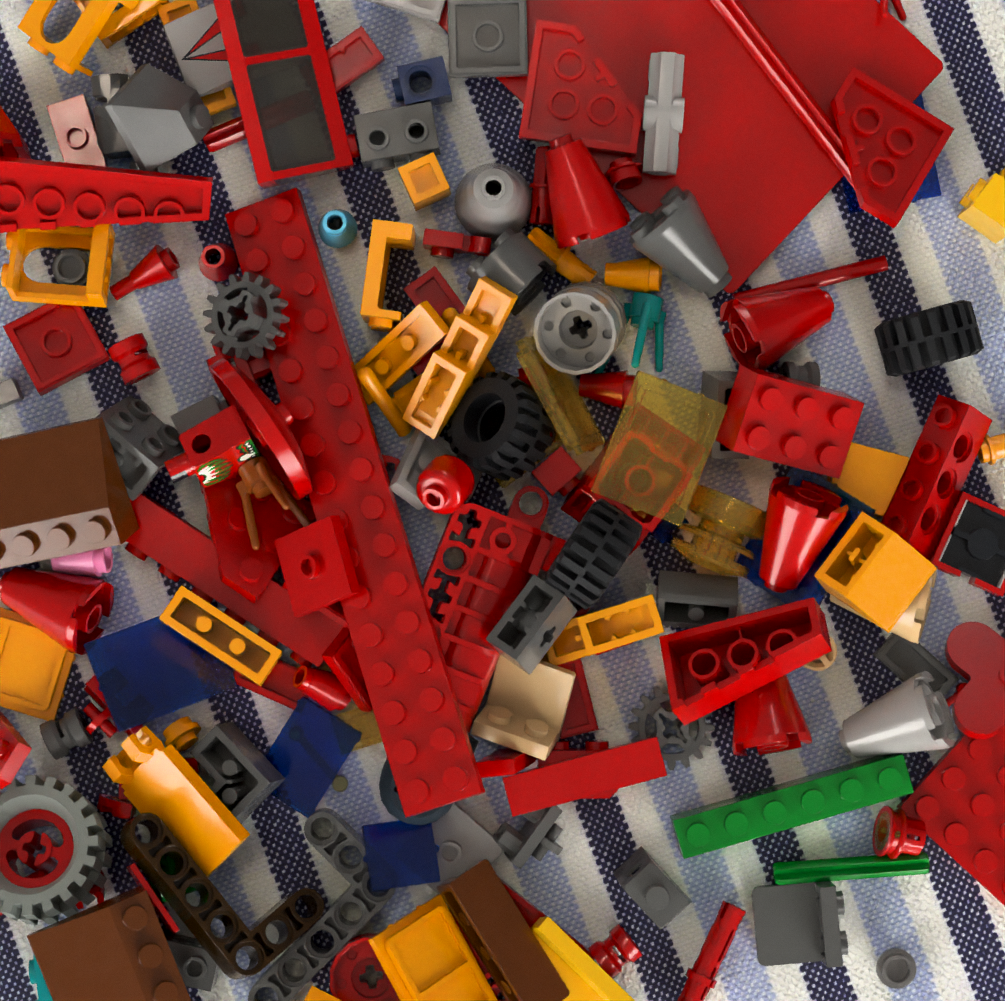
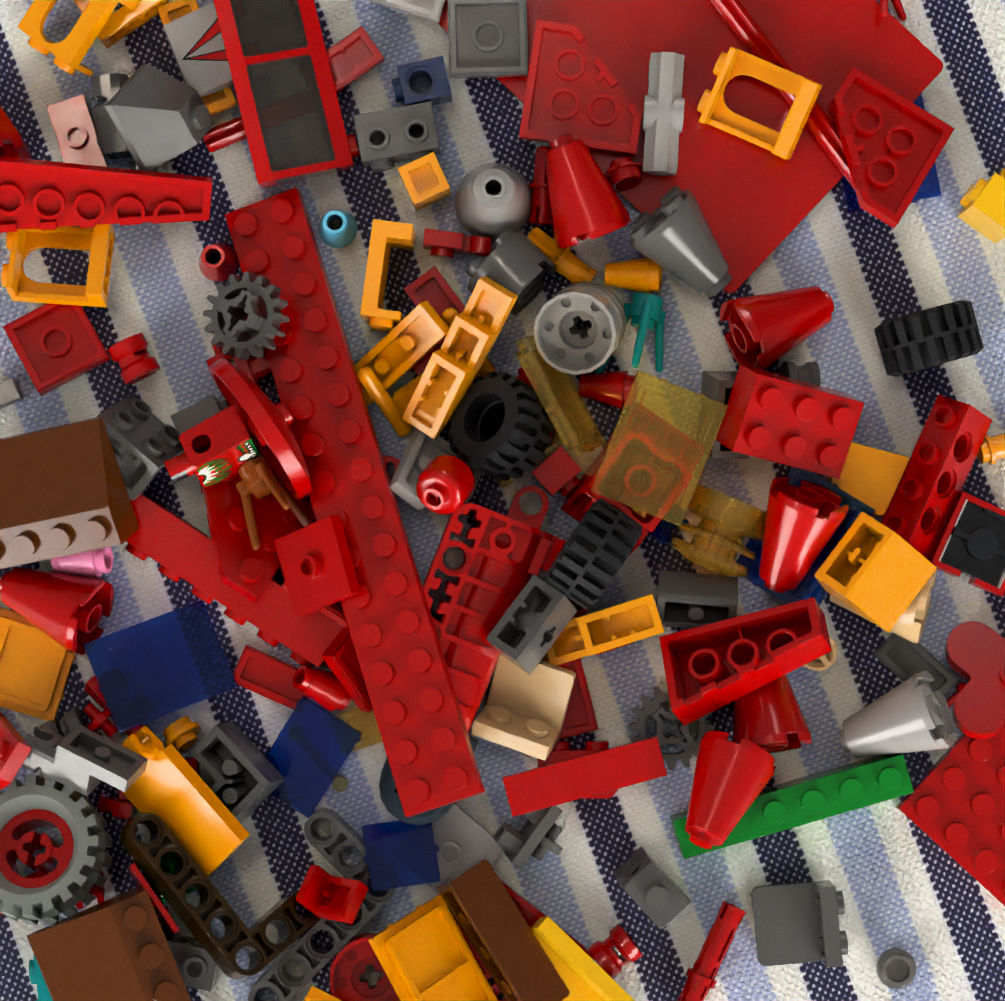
dark grey plate [52,249,89,285] -> none
red cone [109,245,180,300] -> none
light orange brick [159,585,283,687] -> none
red tile [476,748,538,778] -> none
red bar [733,255,888,299] -> none
green axle [773,852,930,885] -> none
red piece [872,805,927,859] -> none
none -> dark grey plate [22,725,148,796]
none -> red bracket [296,865,369,924]
none -> red cone [685,731,776,849]
none -> light orange panel [697,47,822,159]

